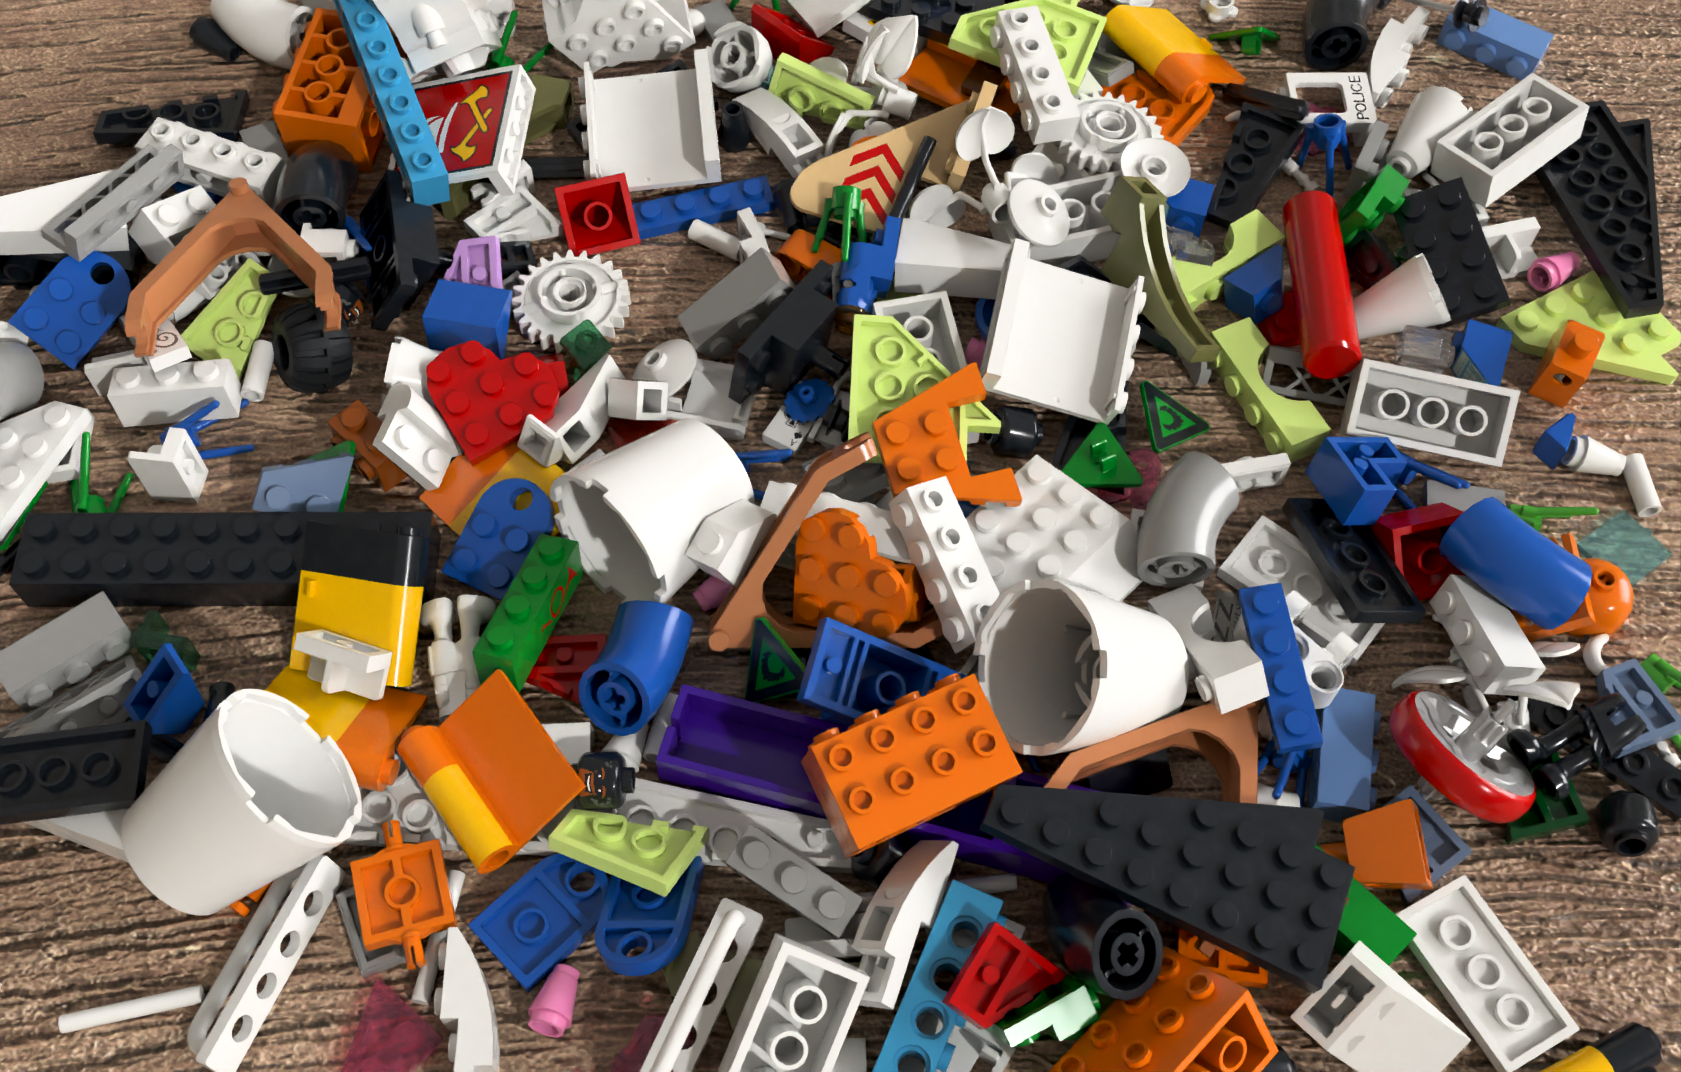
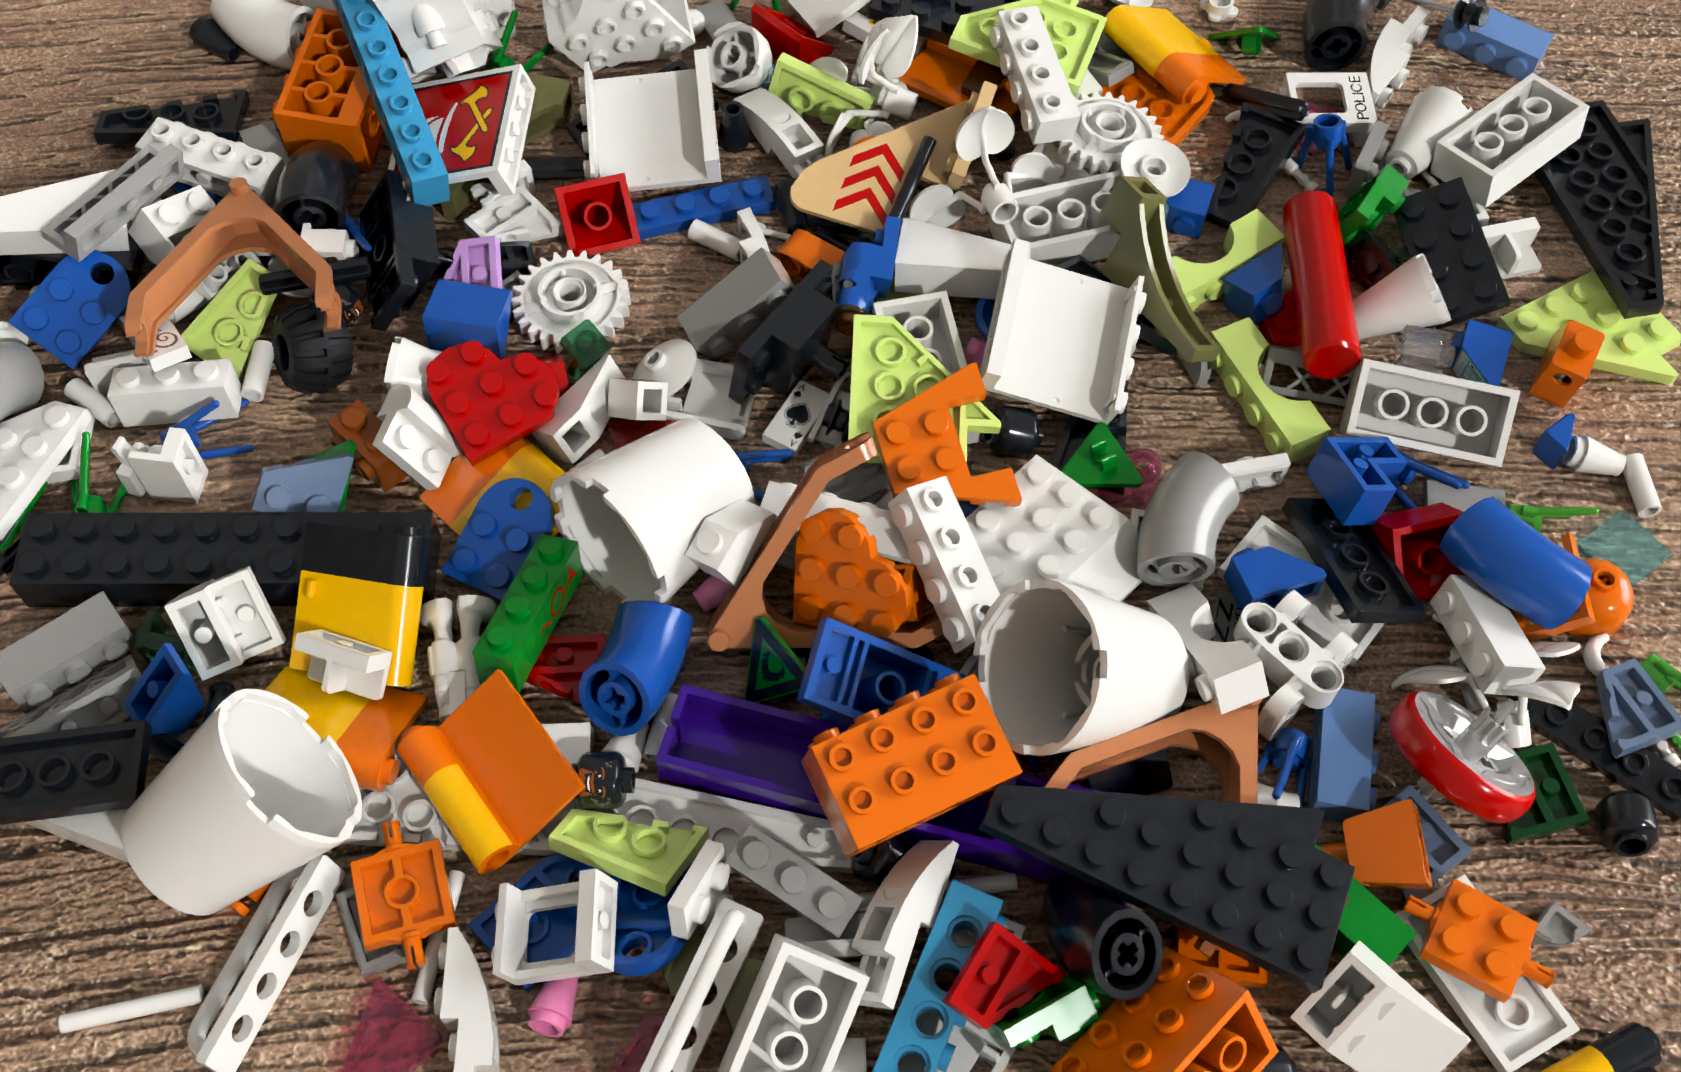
white slope [517,414,564,468] -> none
blue piece [784,378,836,423] -> none
green plant [811,185,867,262] -> none
white dish [1007,179,1070,248] -> none
piece [1139,380,1210,454] -> none
clear tile [1166,225,1215,266] -> none
blue plate [1237,582,1324,754] -> none
black piece [1507,692,1647,803] -> none
bright pink cone [1527,251,1581,292] -> none
none -> white hinge [64,378,121,428]
none -> white plate [111,436,150,498]
none -> white brick [164,566,286,681]
none -> white window [491,868,618,985]
none -> white plate [667,839,734,940]
none -> blue slope [1223,546,1327,612]
none -> orange plate [1402,878,1556,1003]
none -> light grey tile [1533,900,1591,947]

